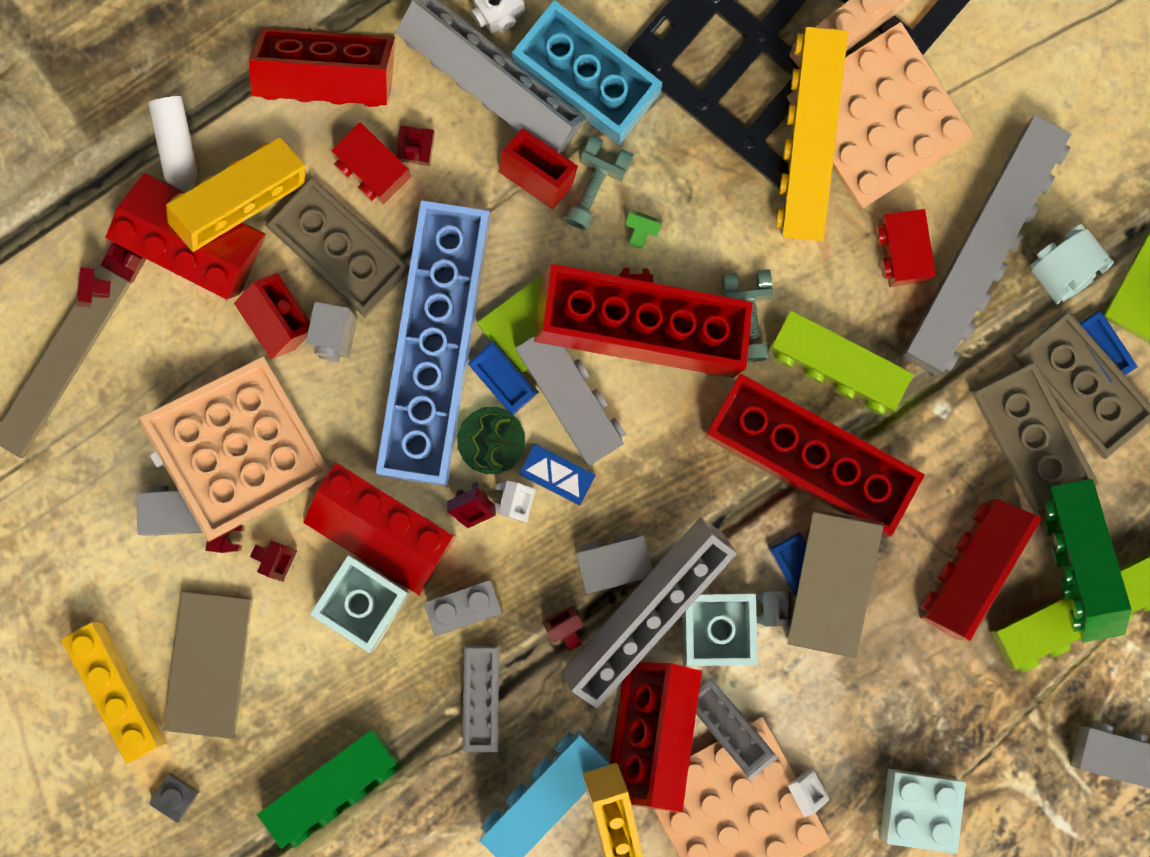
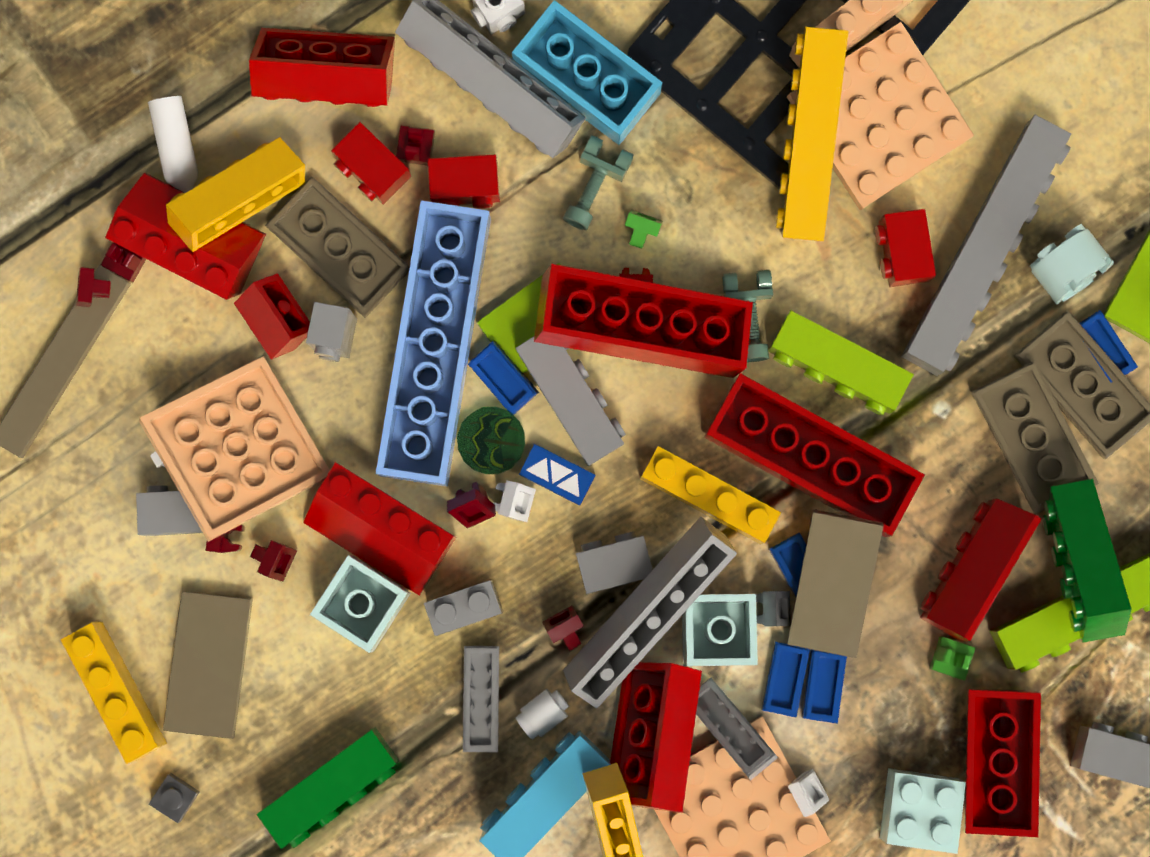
red brick [498,128,578,210] -> none
none -> red brick [428,154,500,209]
none -> white brick [516,689,569,740]
none -> yellow brick [640,446,781,544]
none -> blue tile [761,642,810,718]
none -> blue tile [802,649,847,724]
none -> bright green tile [929,636,975,681]
none -> red slope [965,689,1041,838]

